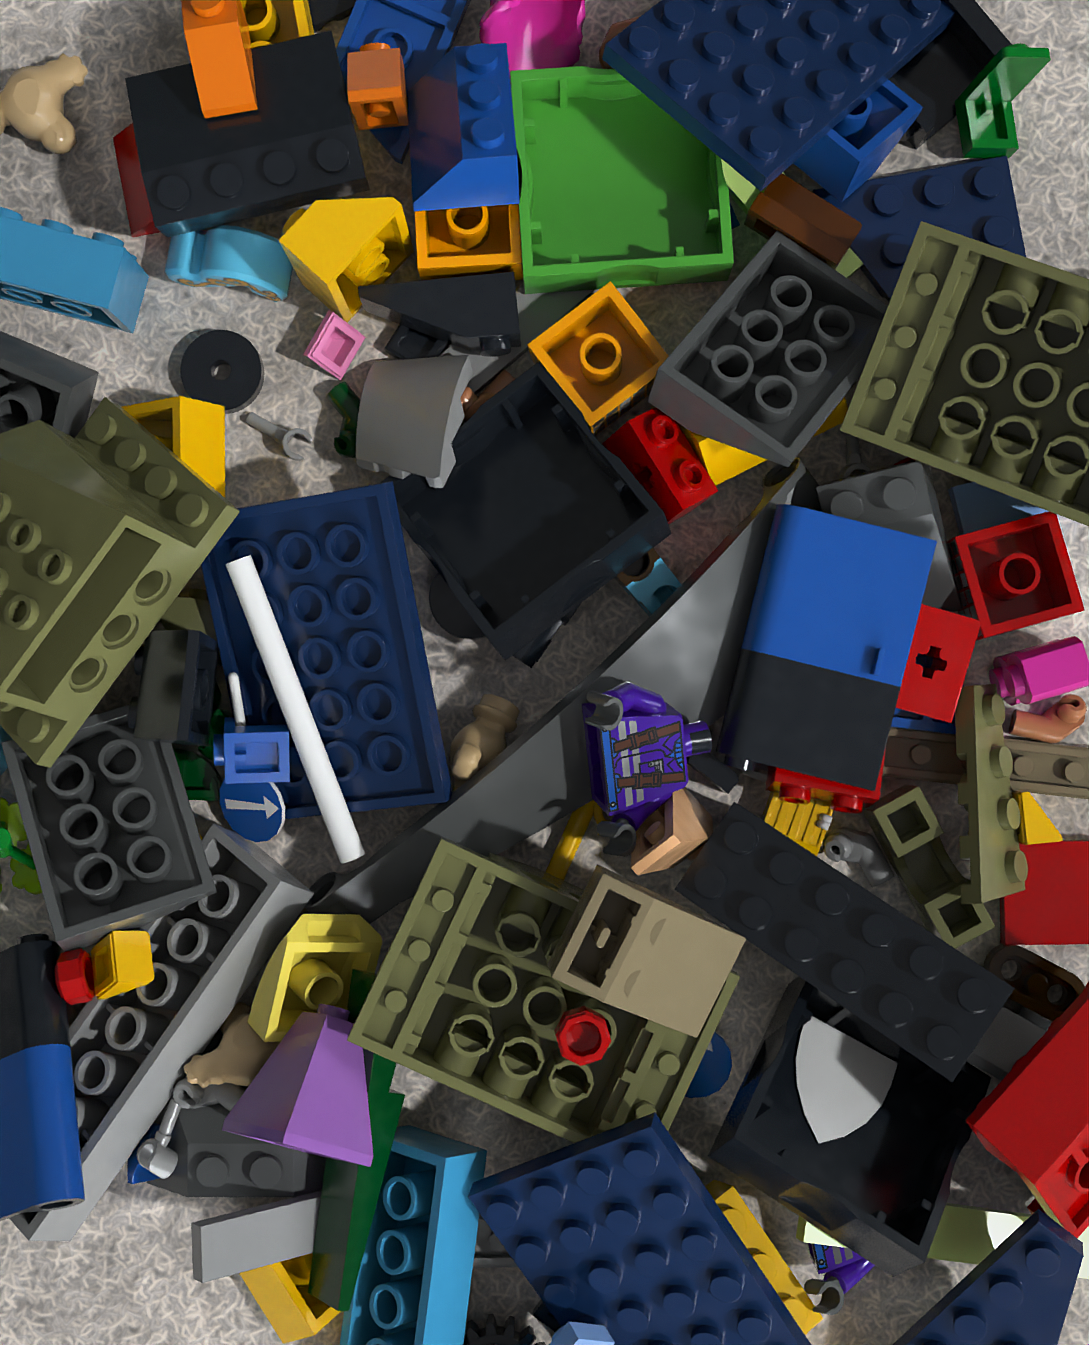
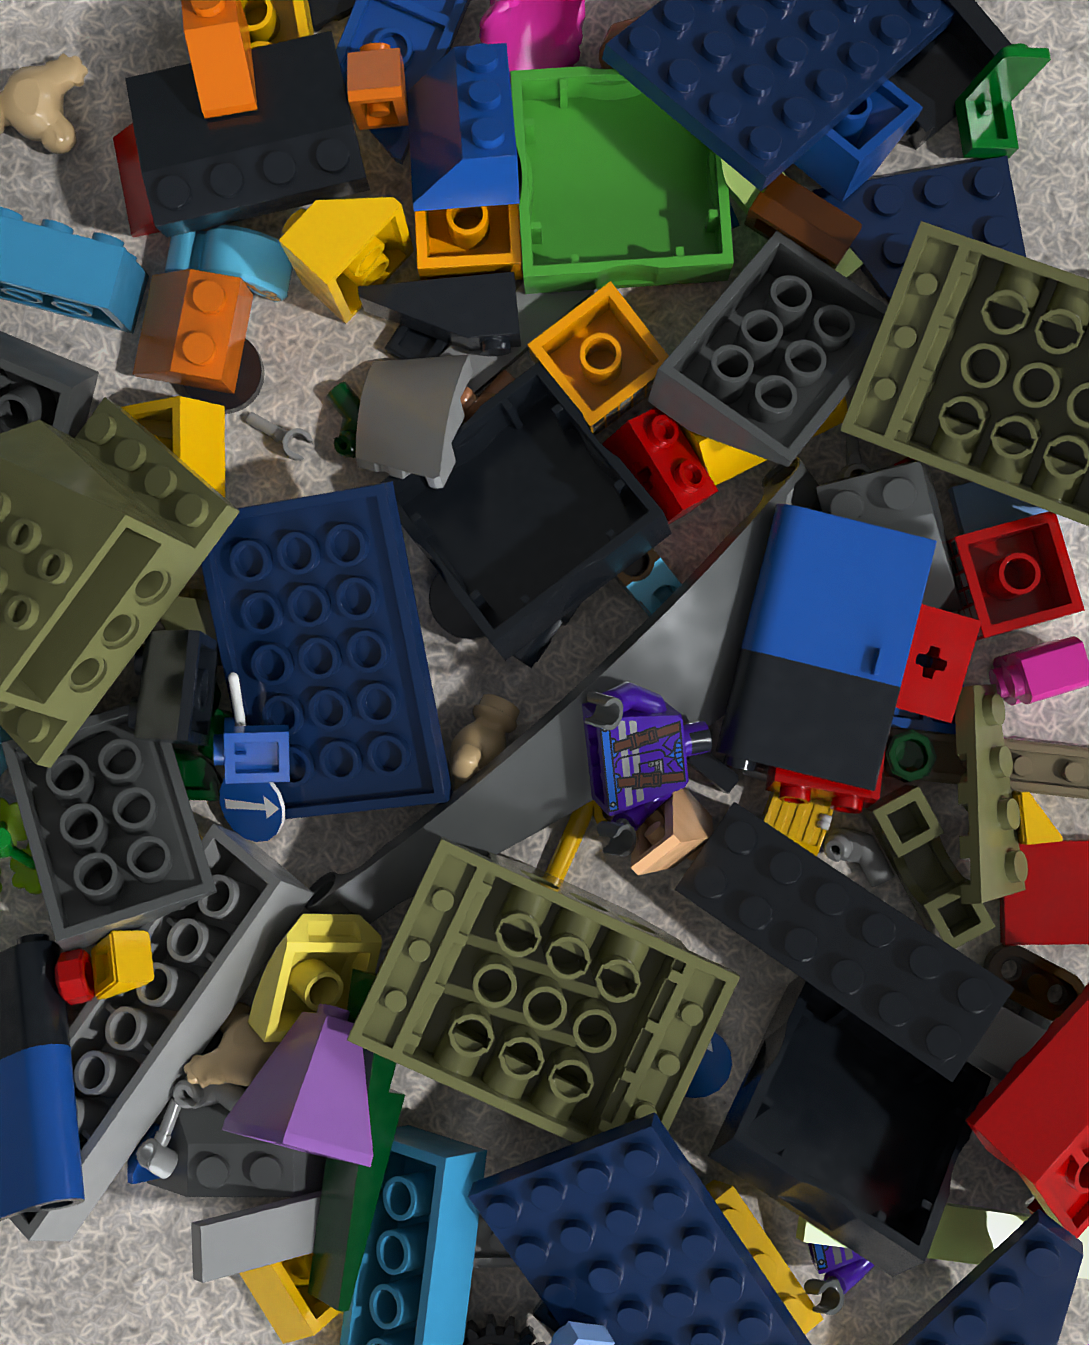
white piece [225,555,365,863] -> none
bright pink slope [303,310,366,381] -> none
dark tan slope [548,864,747,1038] -> none
red tile [554,1005,611,1066] -> none
white sticker [795,1016,898,1144] -> none
nougat arm [1009,694,1087,743] -> none
none -> orange slope [132,269,254,394]
none -> dark green tile [884,730,937,783]

